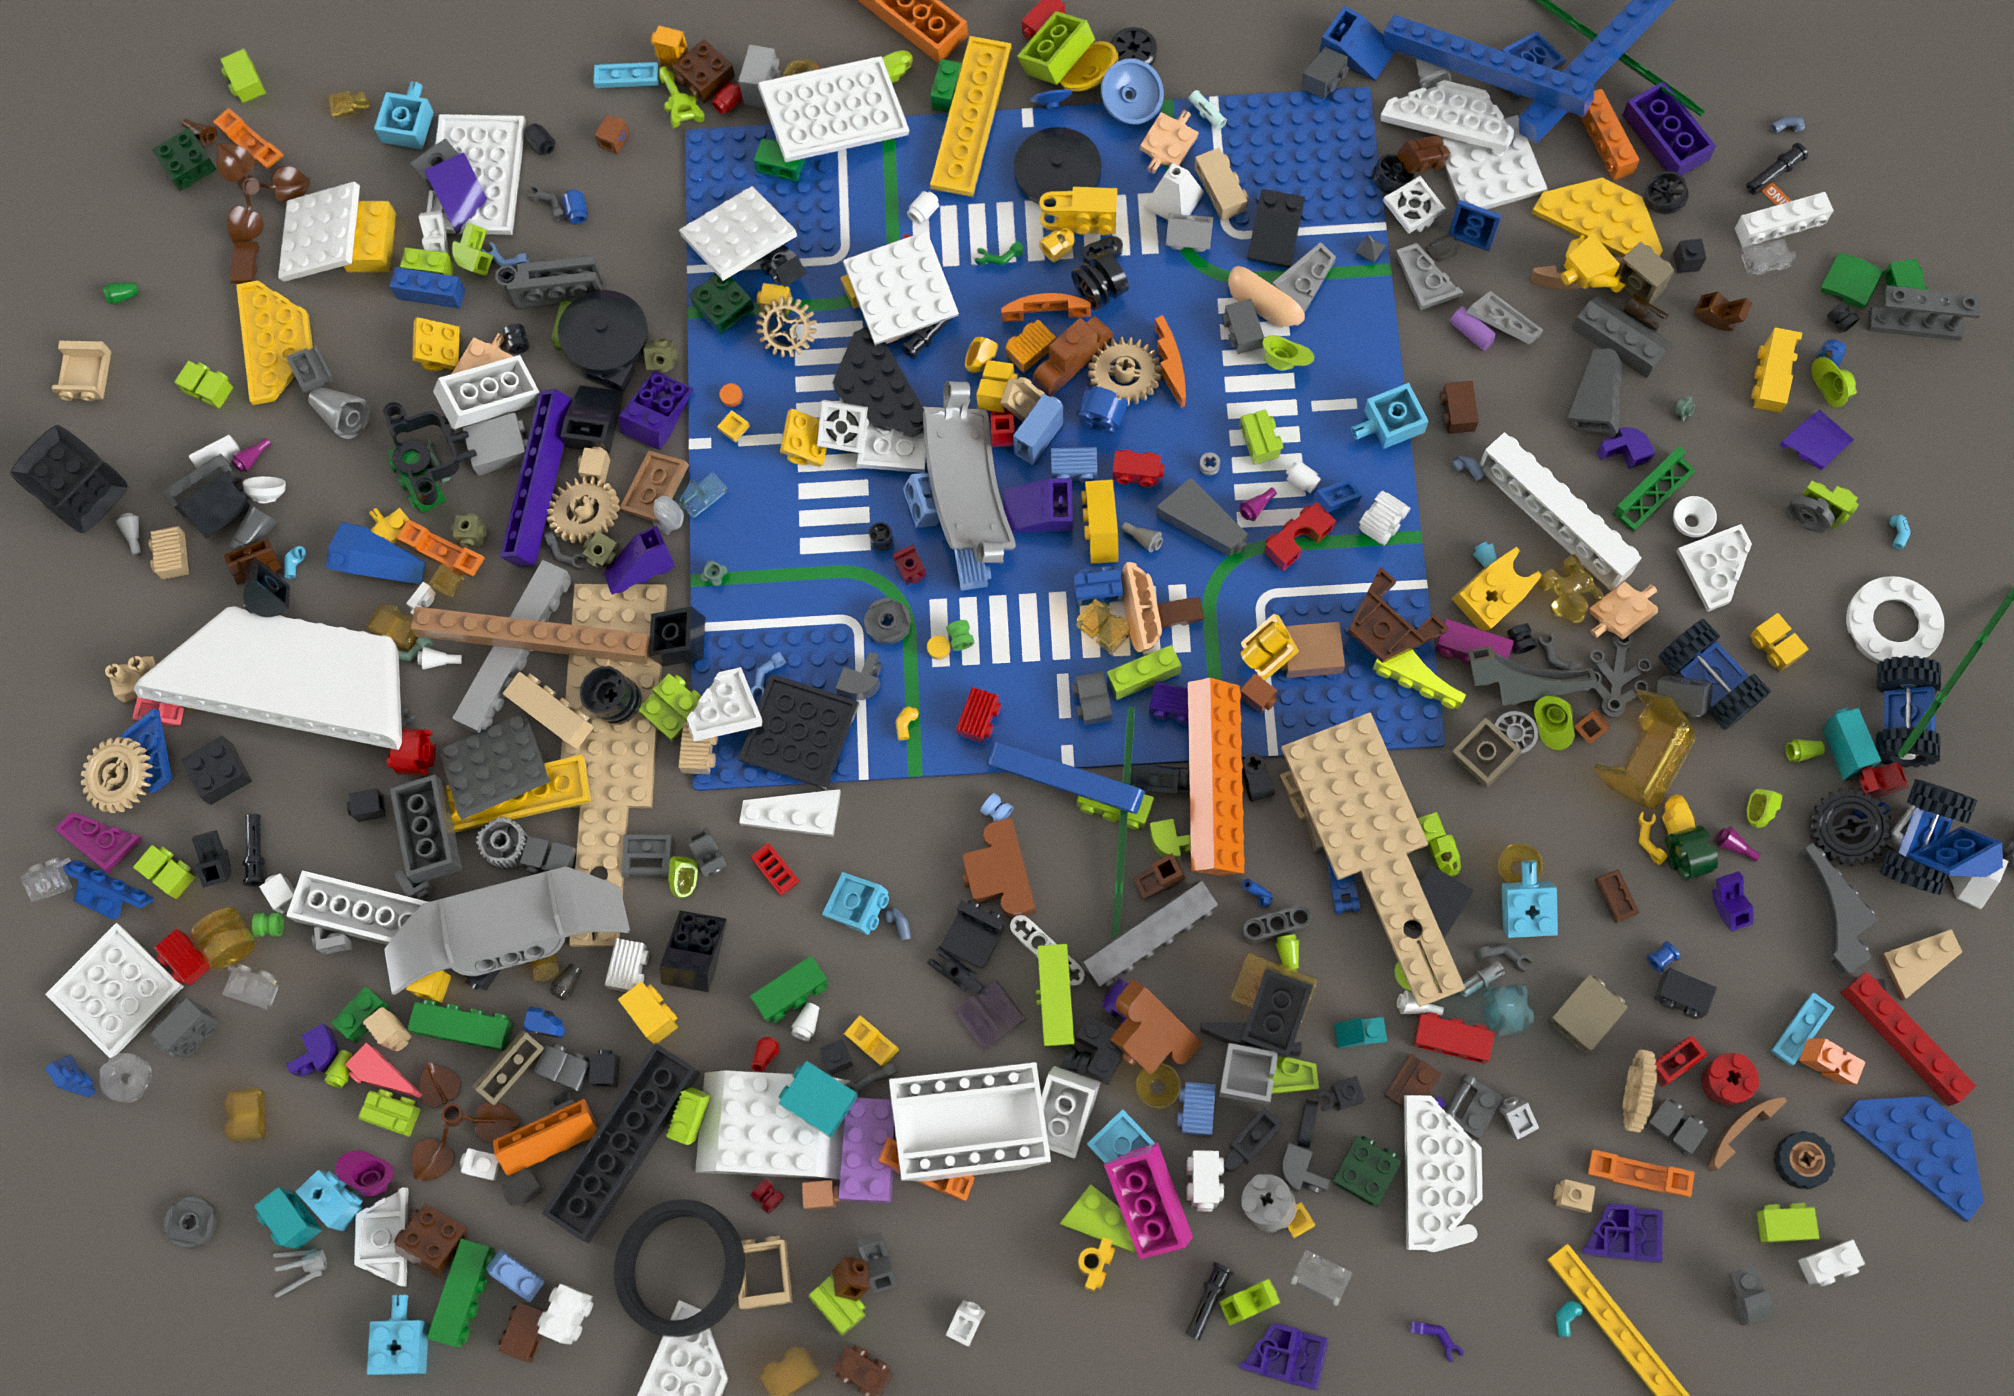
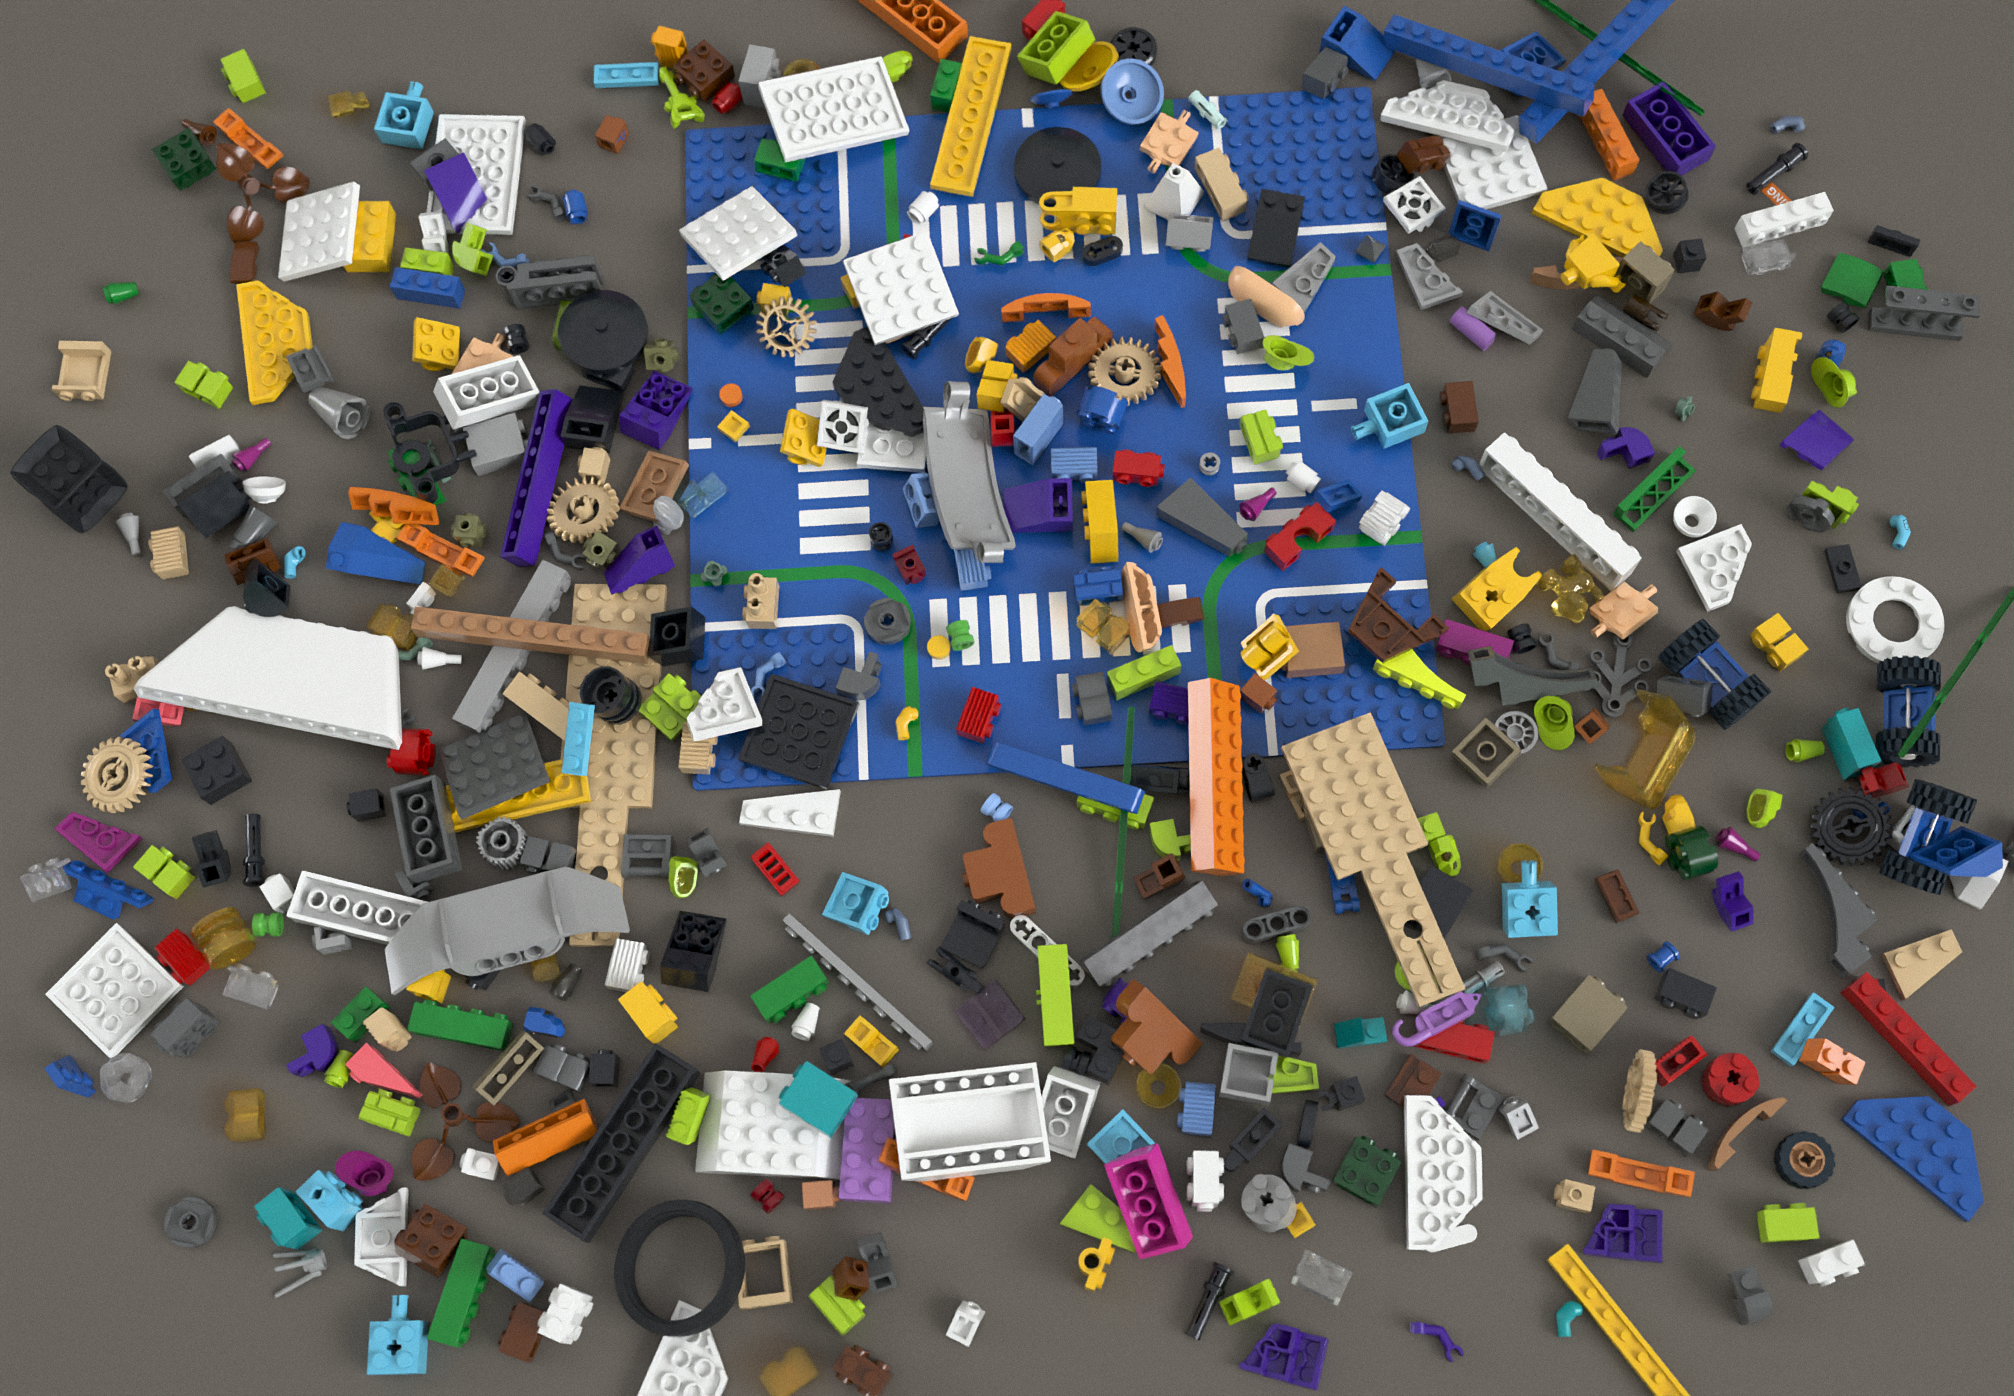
black wheel [1071,251,1129,311] -> none
none -> orange slope [348,487,439,525]
none -> medium azure plate [562,702,595,776]
none -> tan brick [742,573,779,629]
none -> light grey plate [783,913,933,1052]
none -> medium lavender plate [1392,991,1482,1047]
none -> black plate [1824,544,1862,593]
none -> black plate [1868,225,1920,257]

